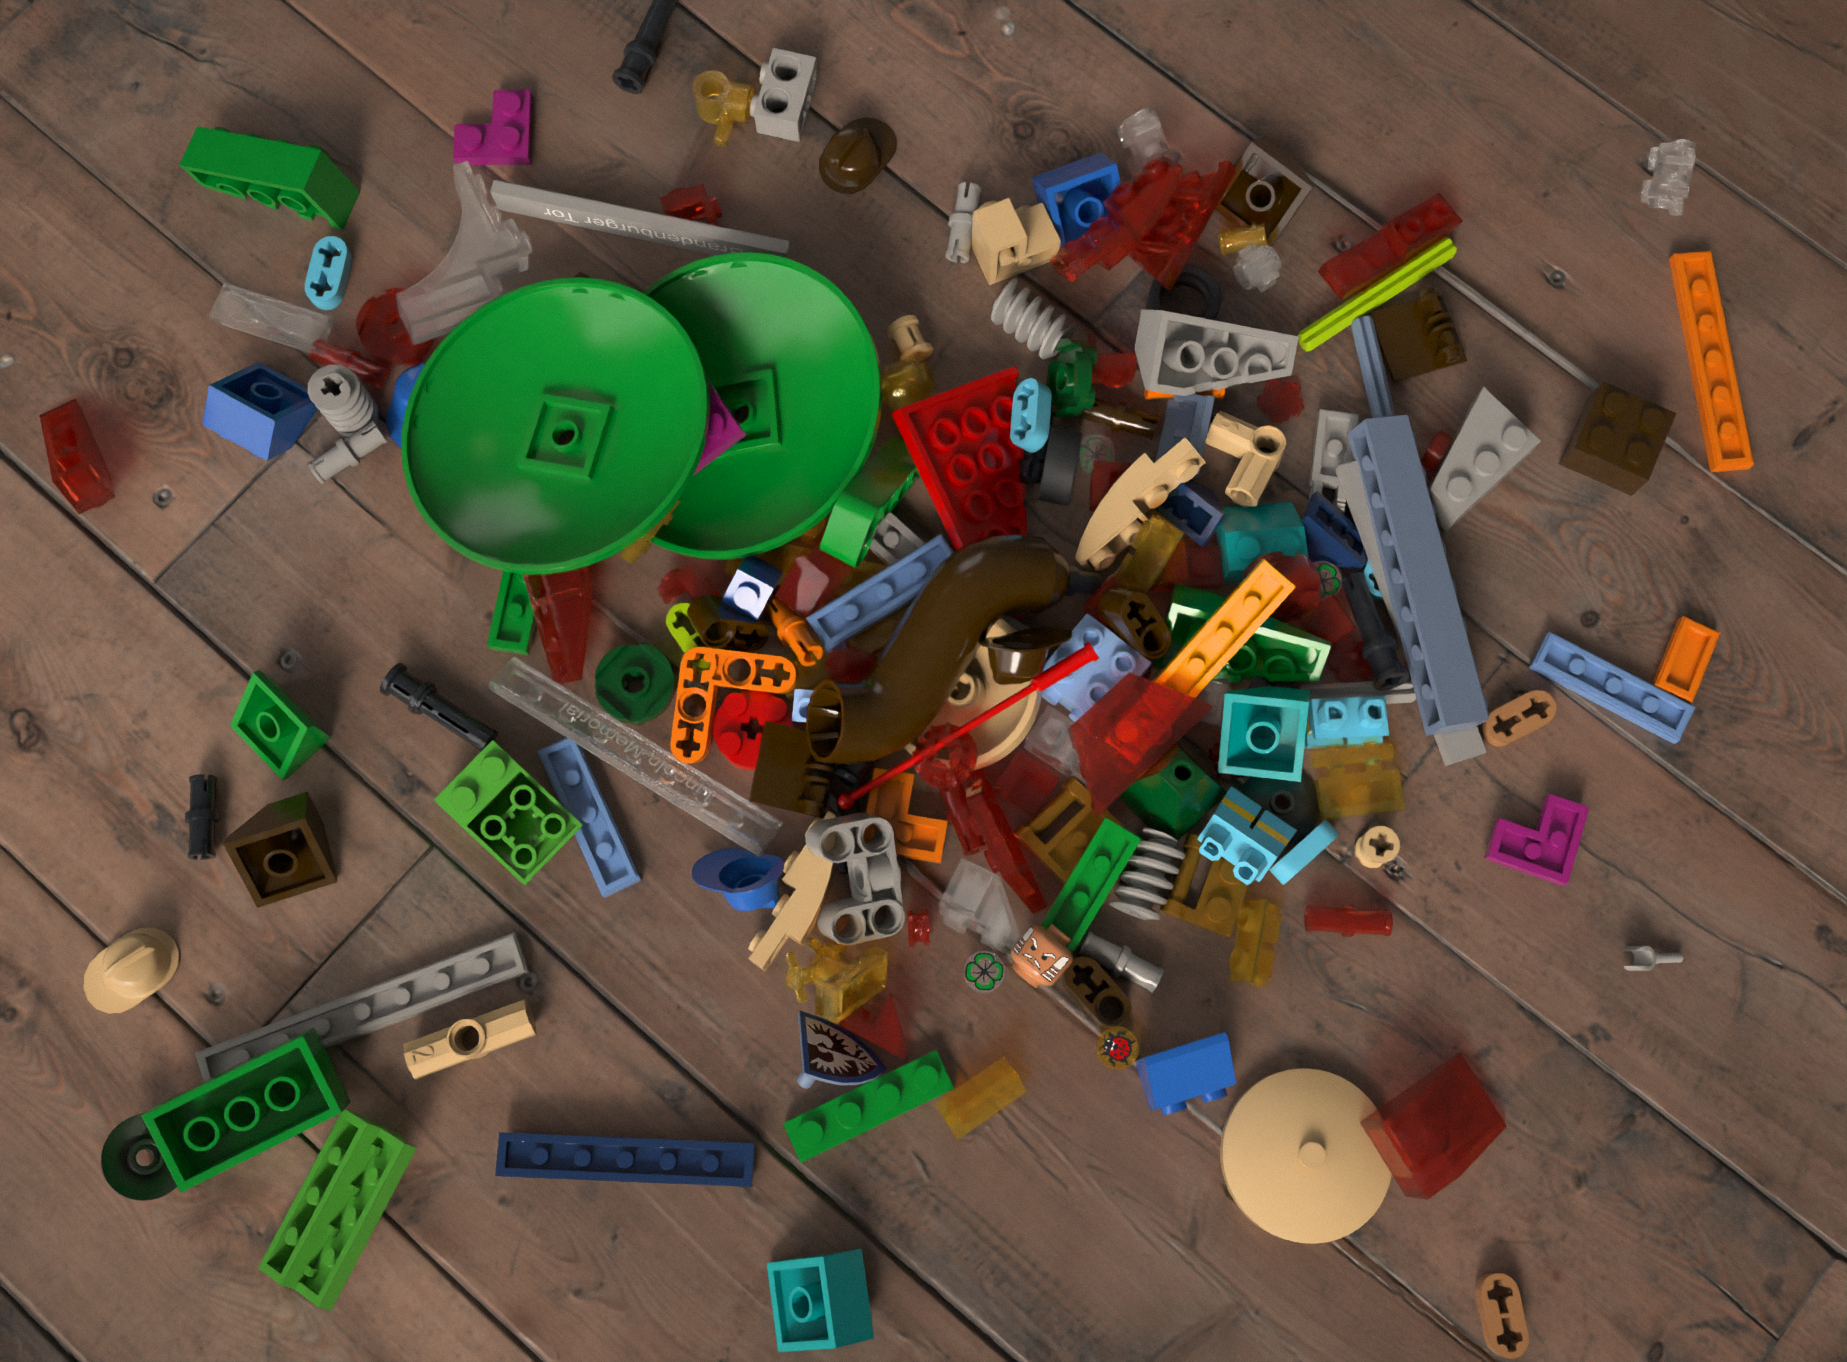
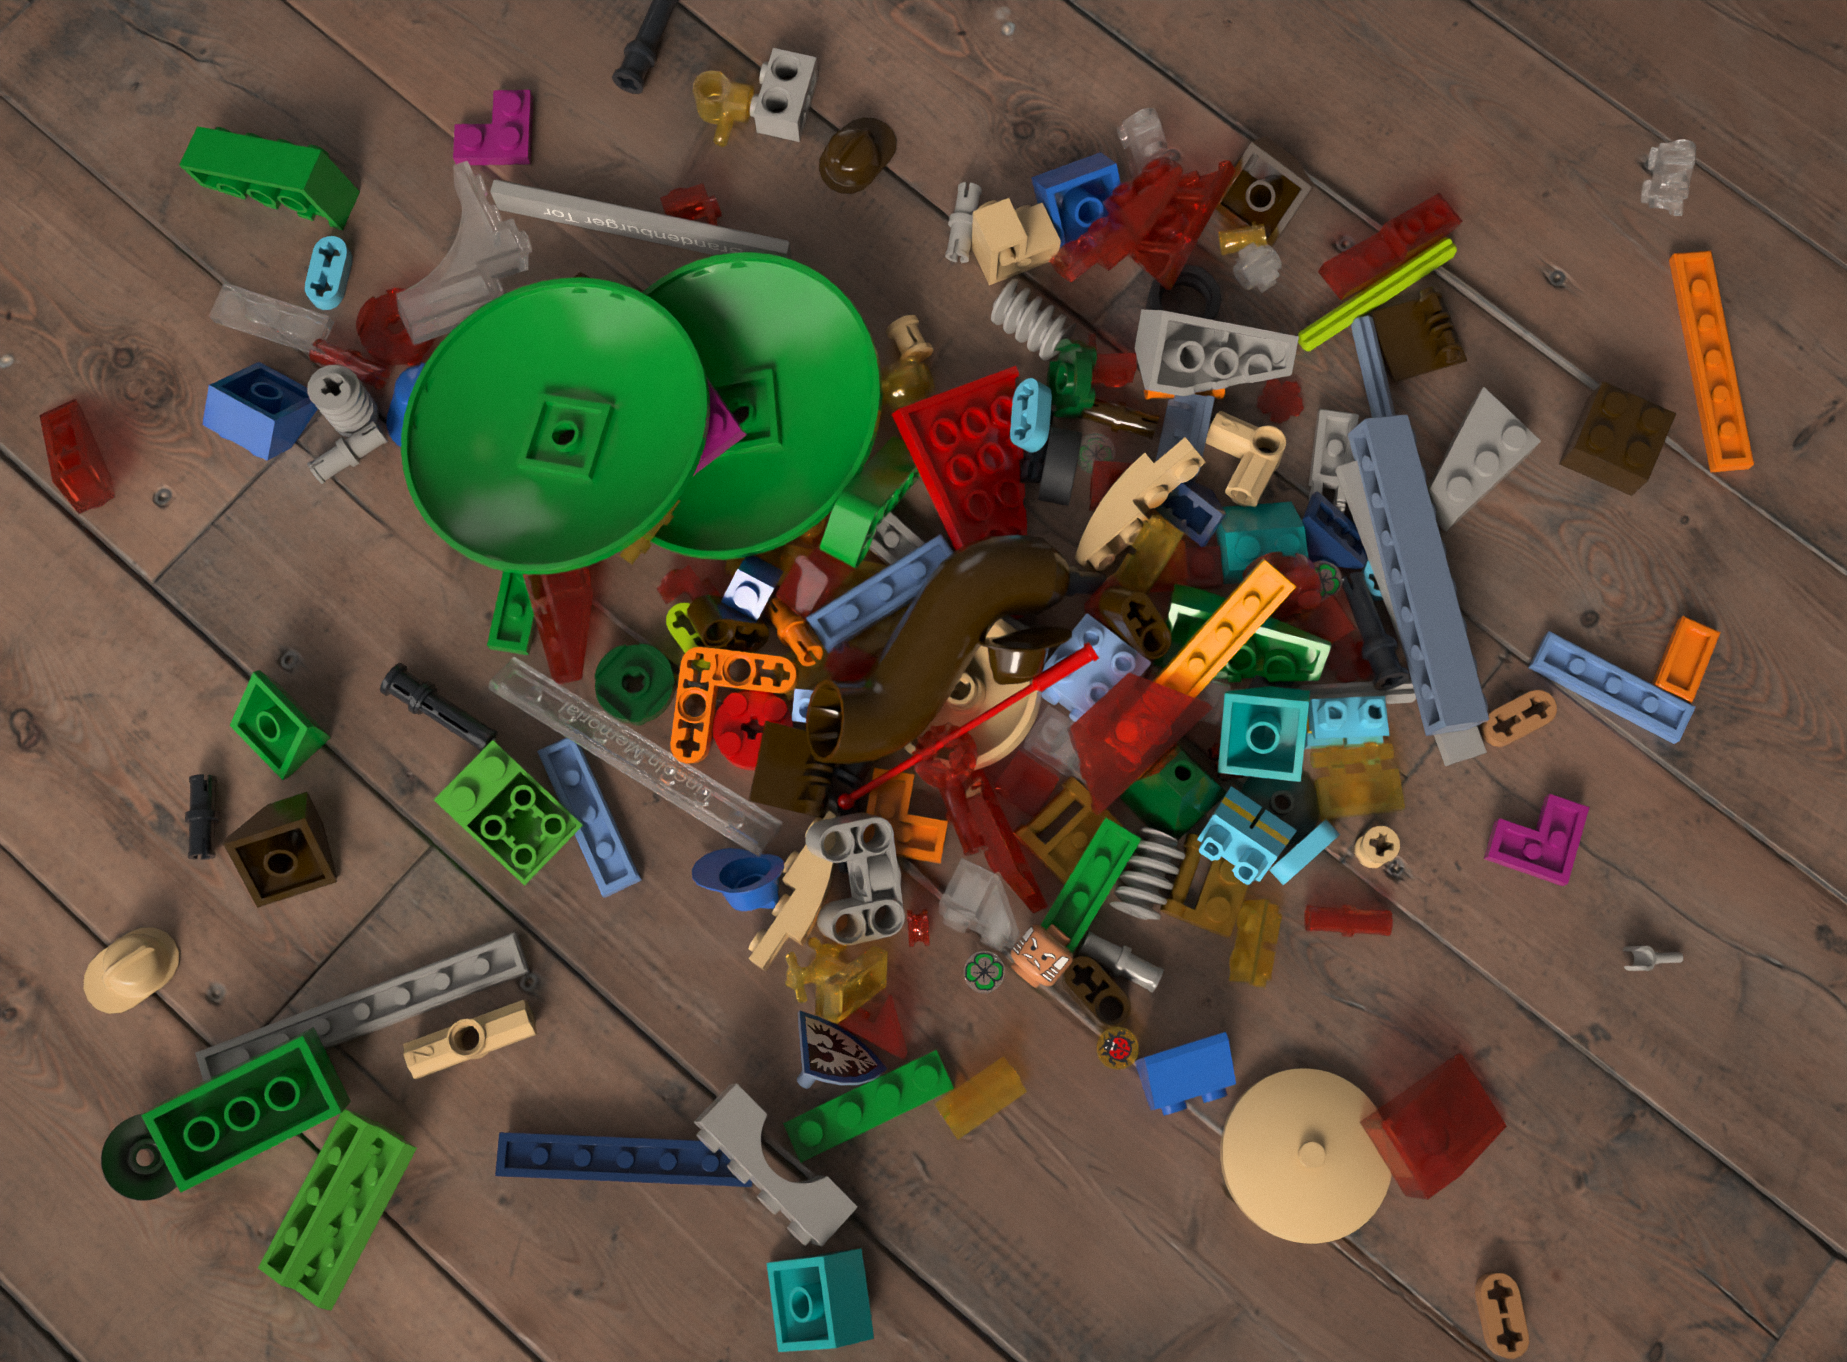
clear red tile [1420,430,1453,471] -> none
none -> light grey arch [694,1083,857,1246]

